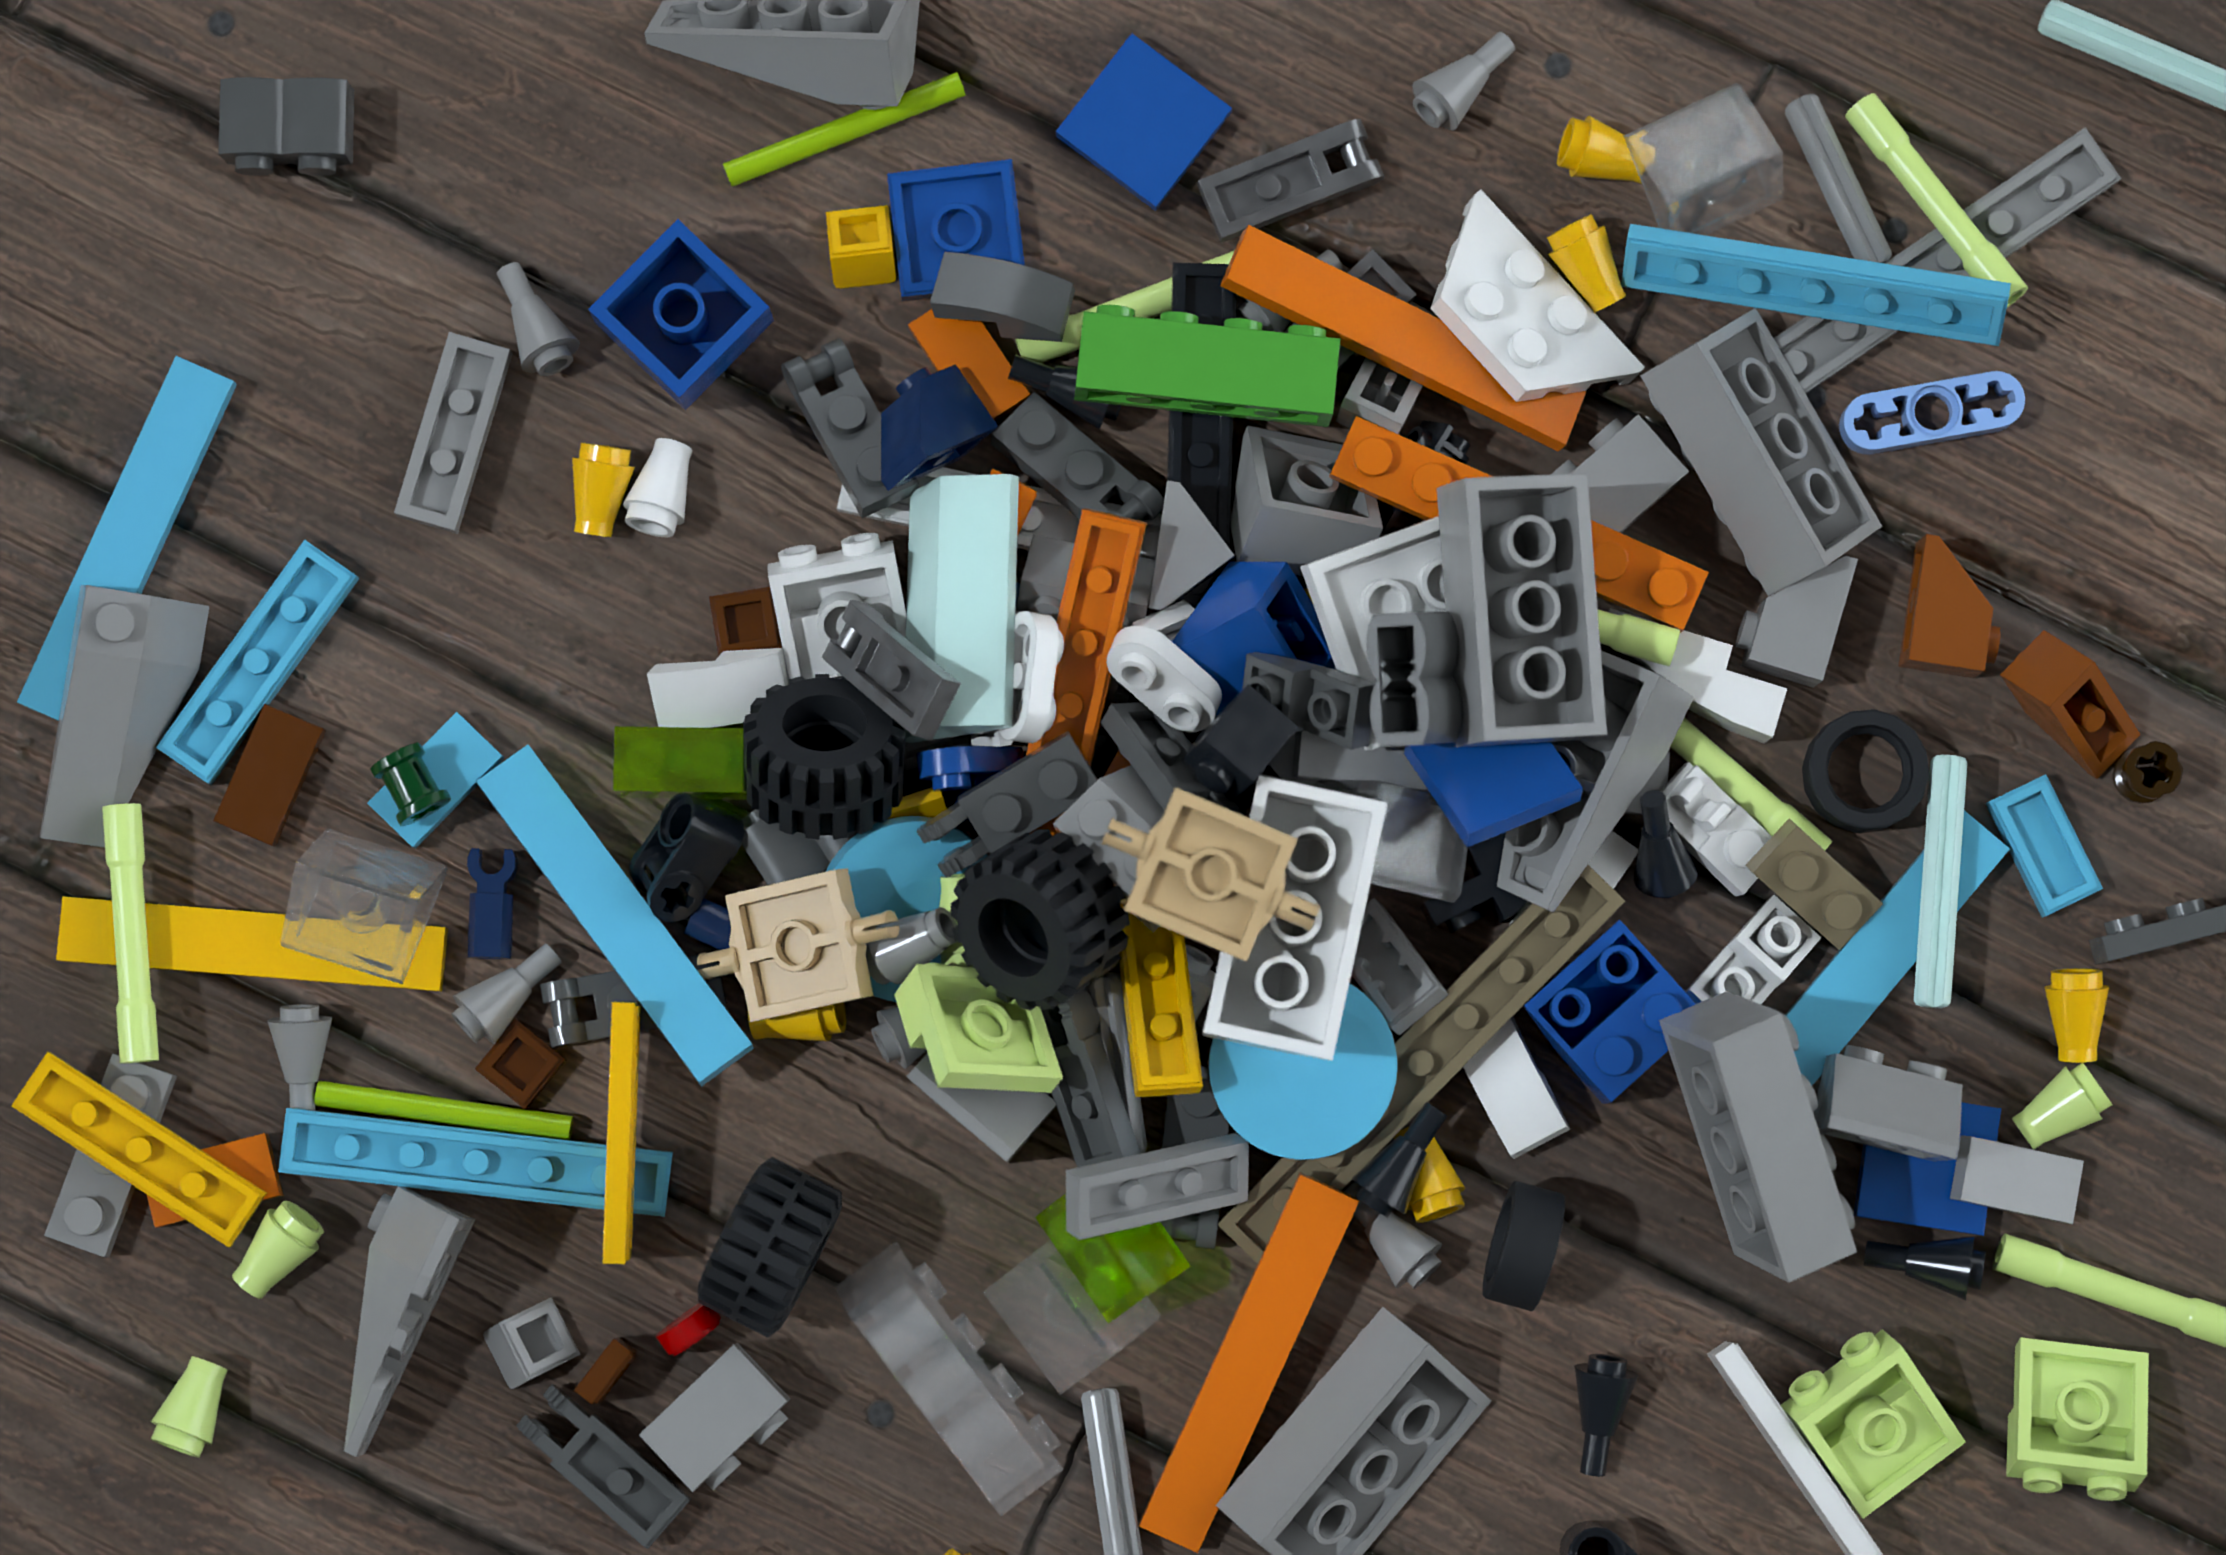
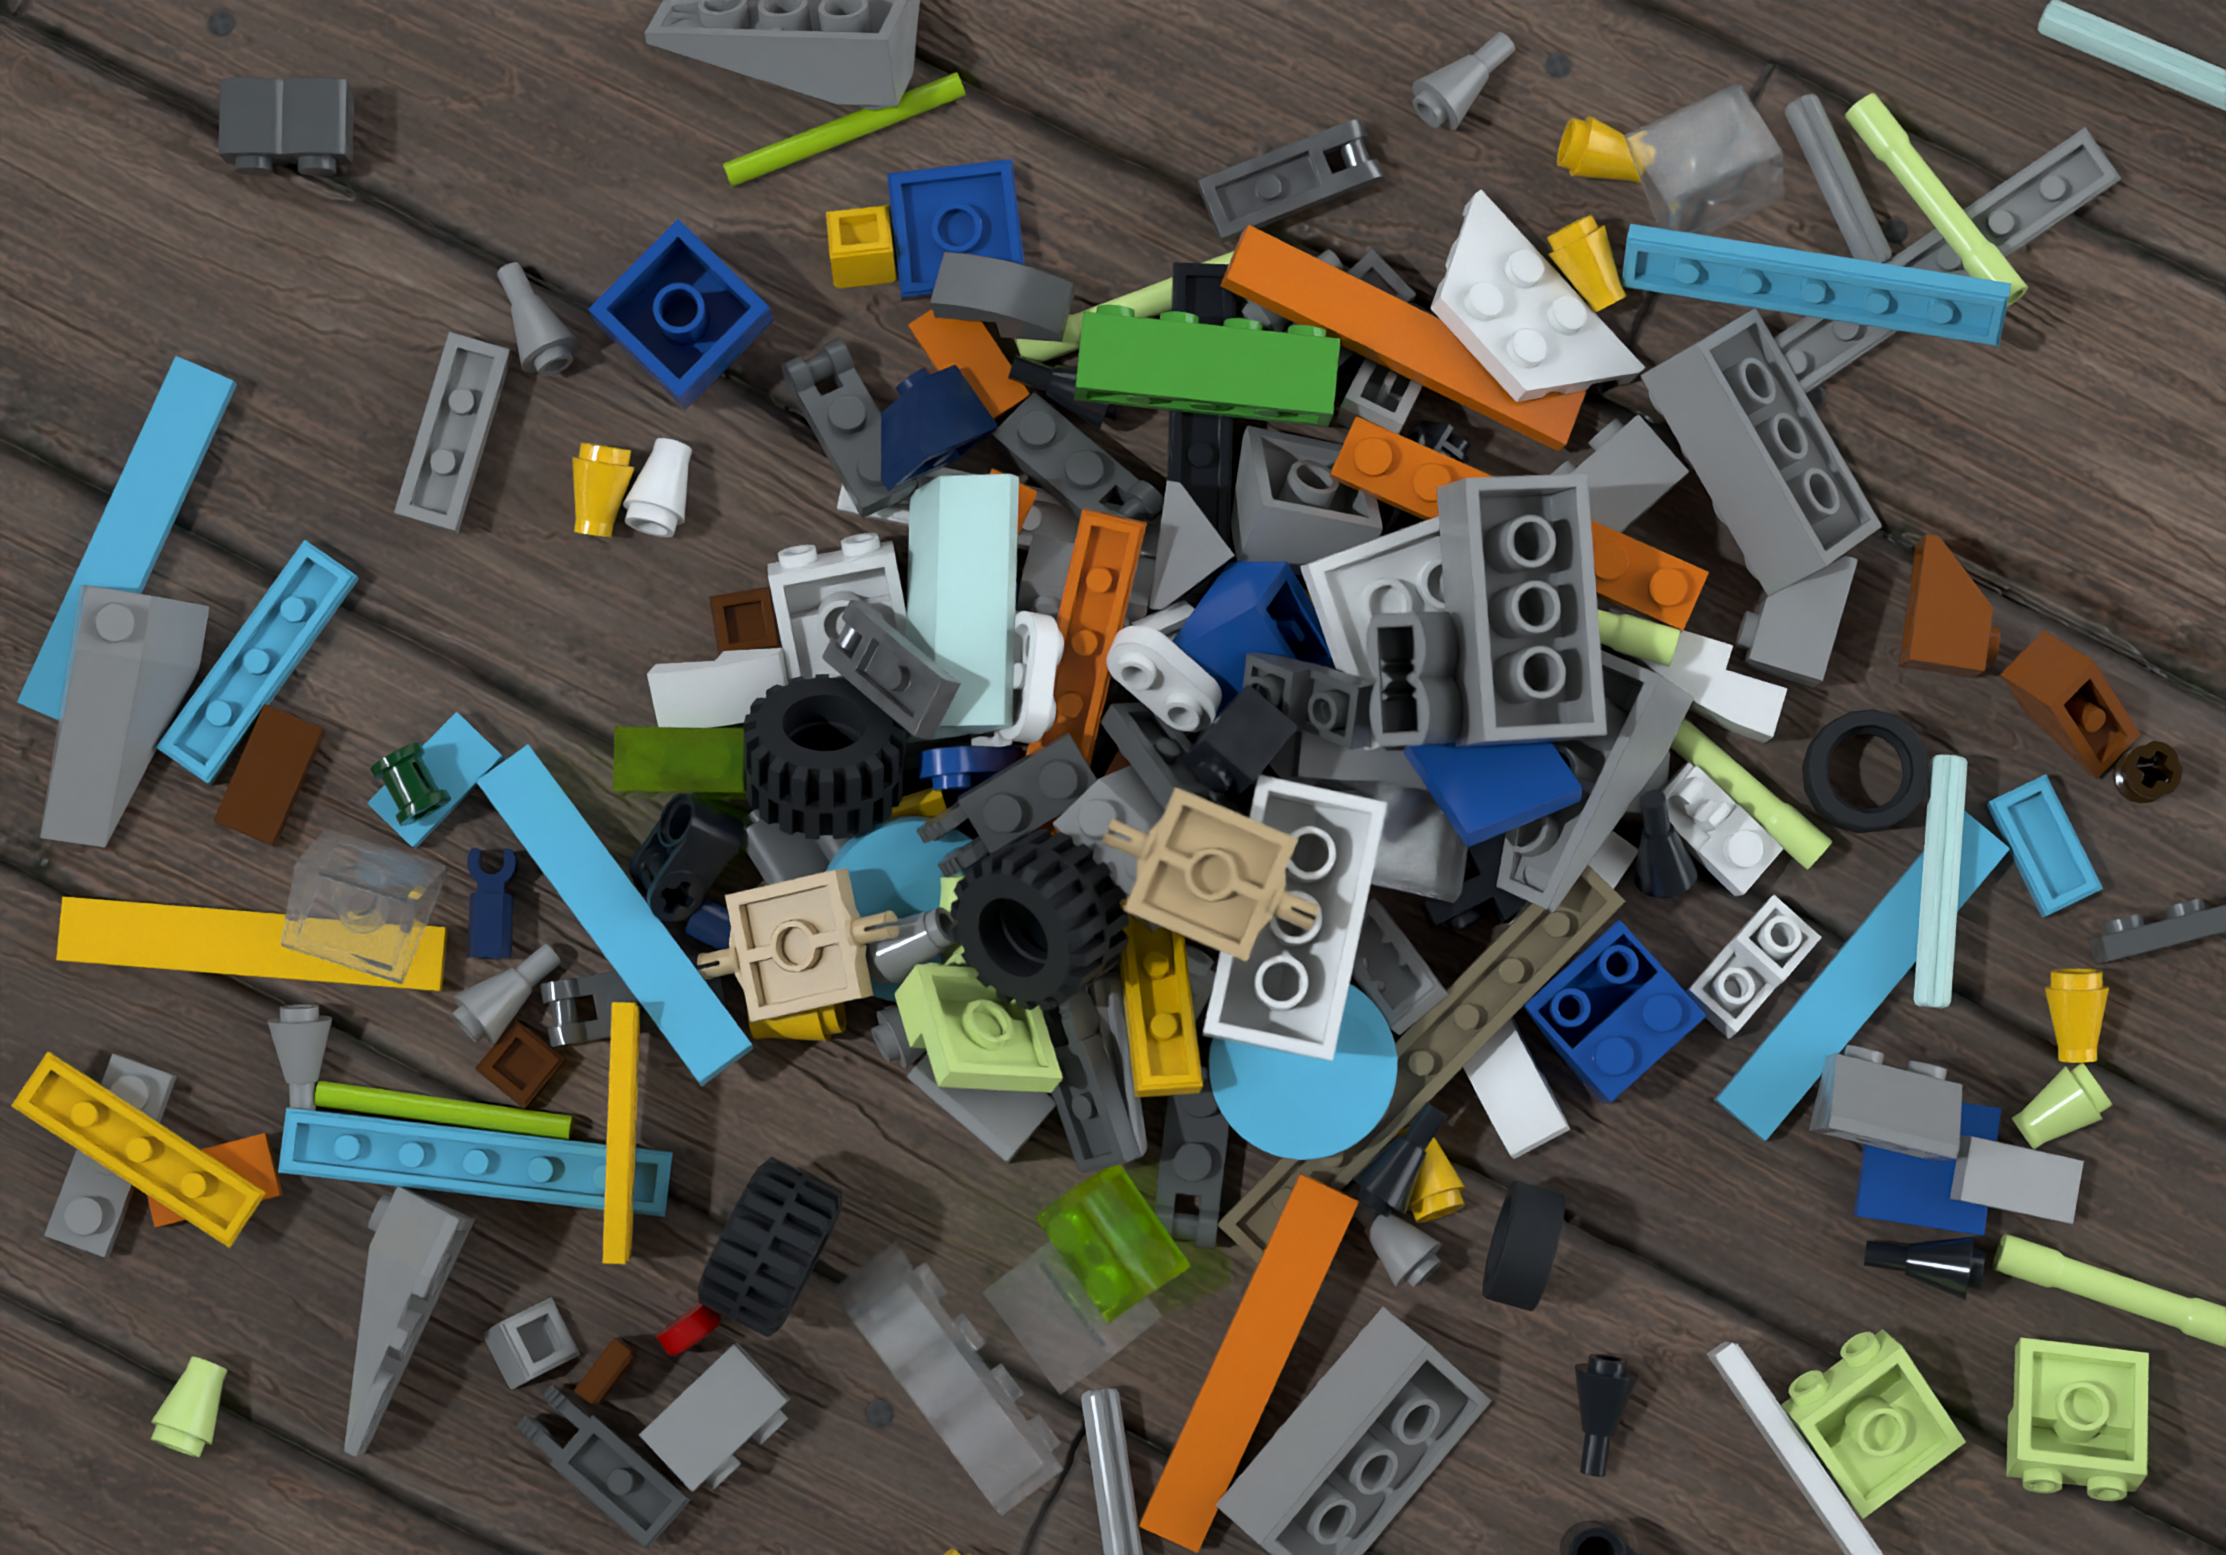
yellowish green piece [102,803,159,1064] -> none
yellowish green cone [232,1200,324,1299] -> none
blue tile [1056,33,1232,211] -> none
light grey plate [1066,1133,1249,1240] -> none
light grey brick [1659,991,1857,1283] -> none
dark tan plate [1745,818,1883,950] -> none
light blue beam [1839,371,2025,455] -> none

